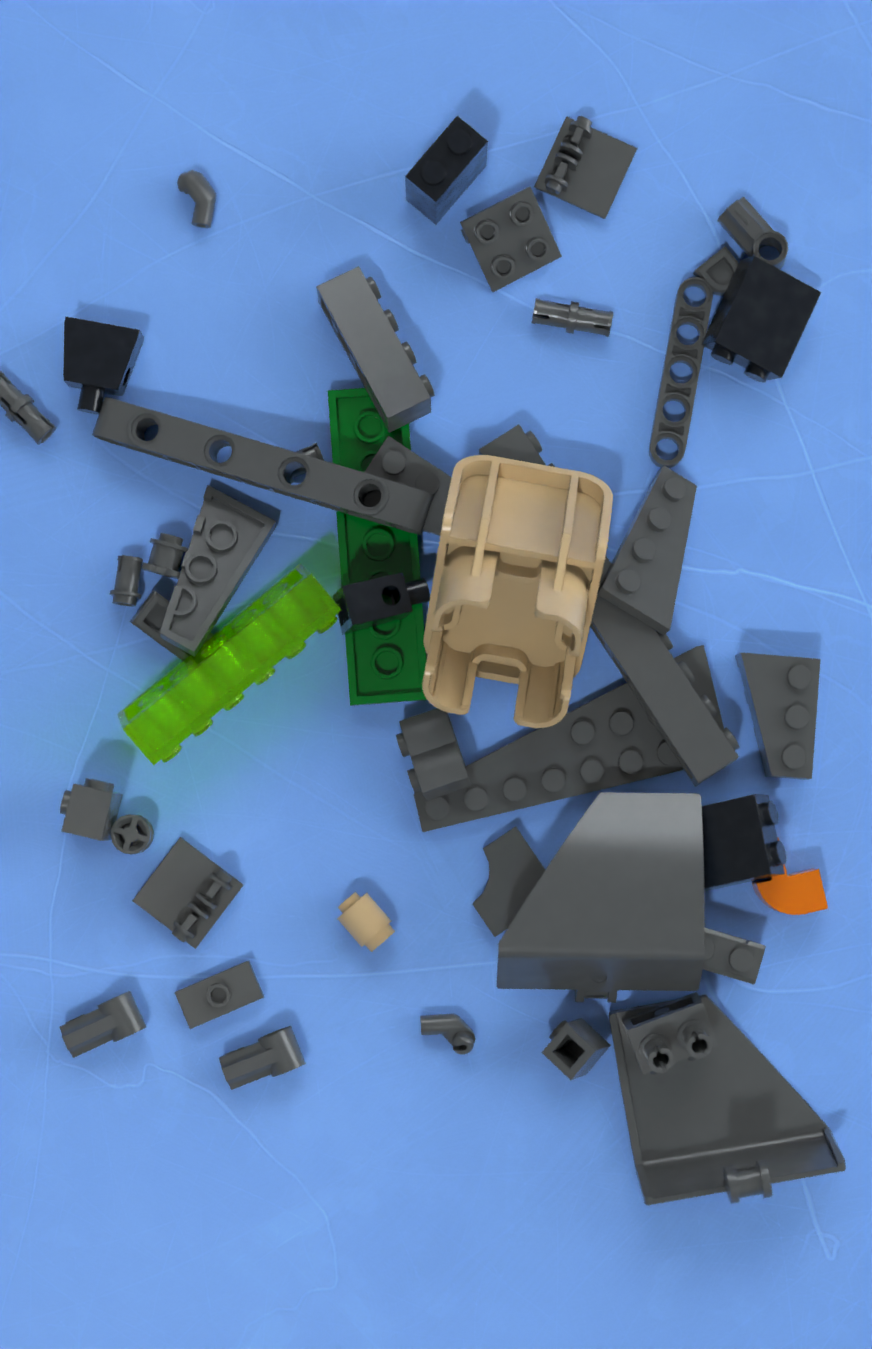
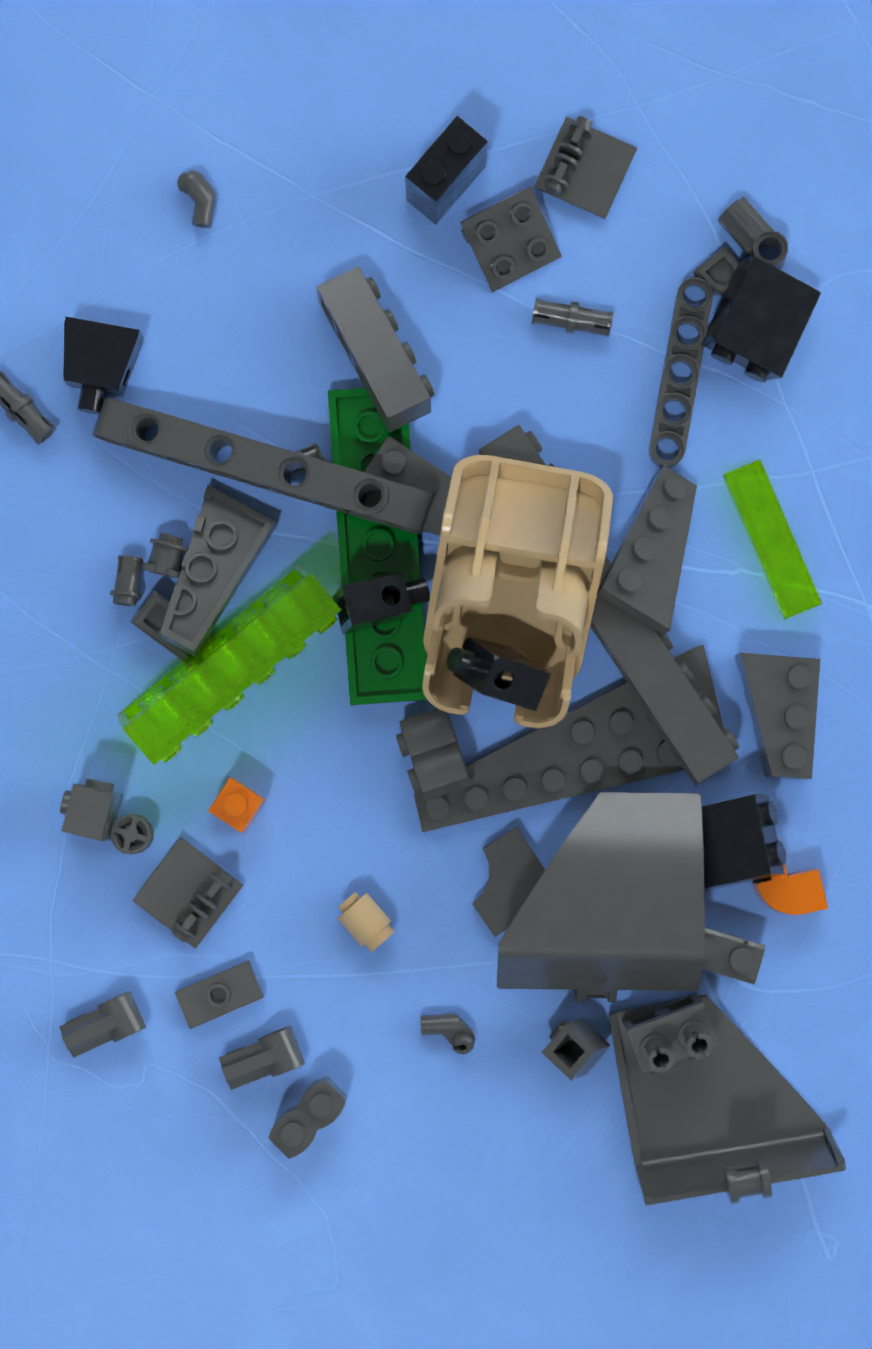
none -> orange brick [208,777,267,833]
none -> dark grey brick [268,1076,347,1159]
none -> black torso [446,637,552,711]
none -> clear neon green tile [722,459,822,620]

